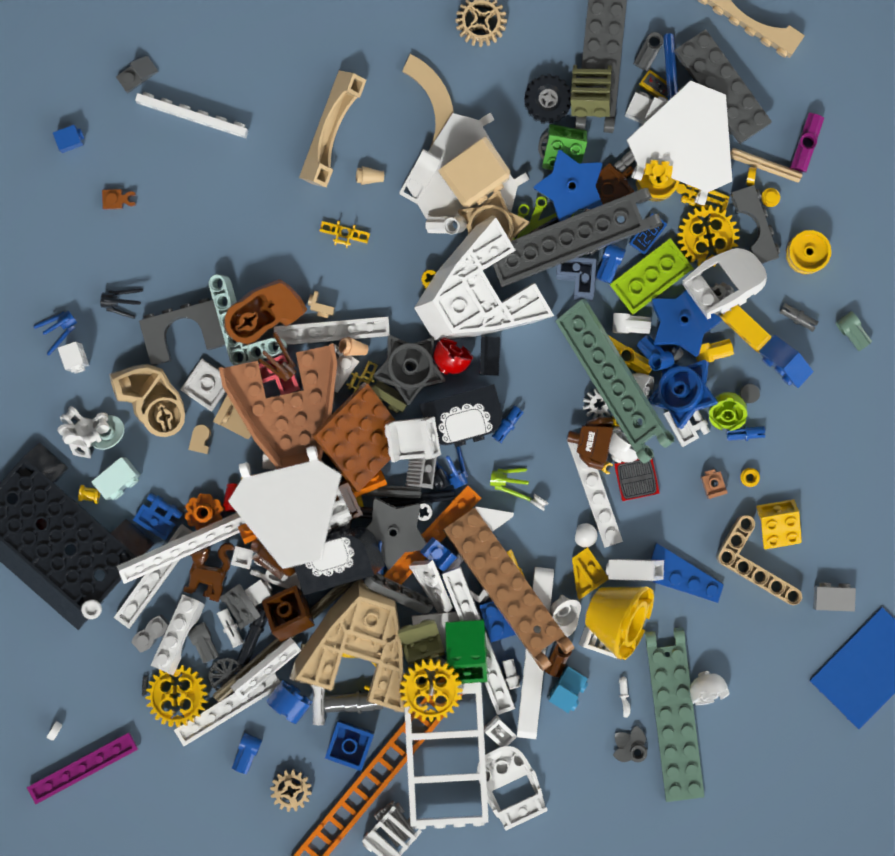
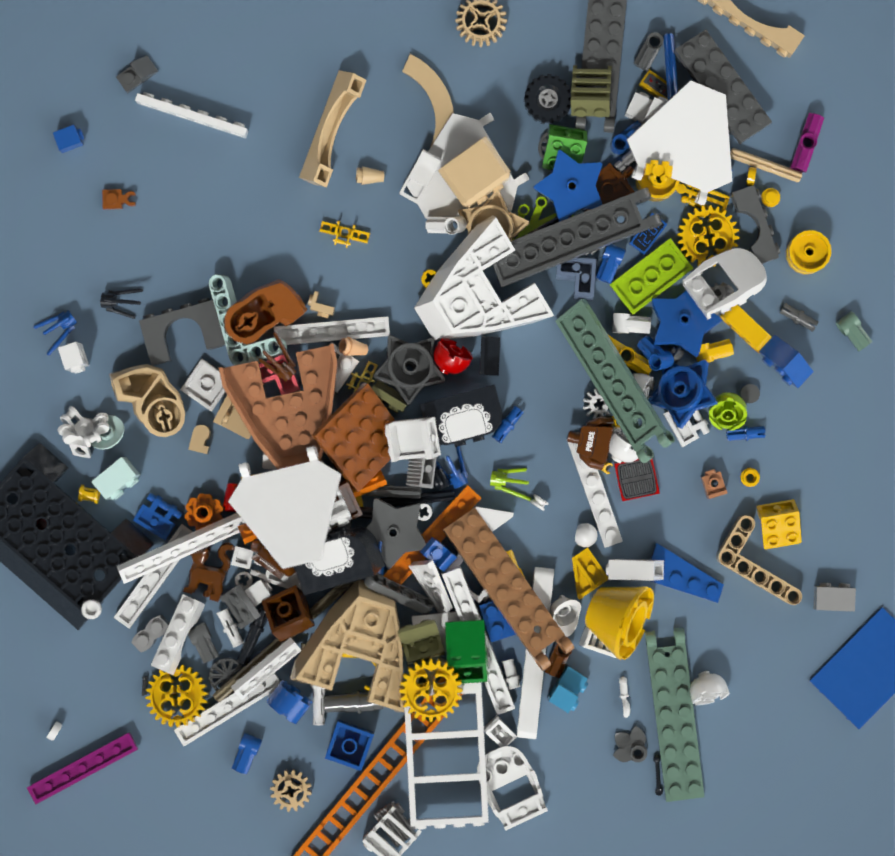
none -> white bush [235,571,253,589]
none -> blue piece [610,120,642,155]
none -> black hinge [653,755,663,796]

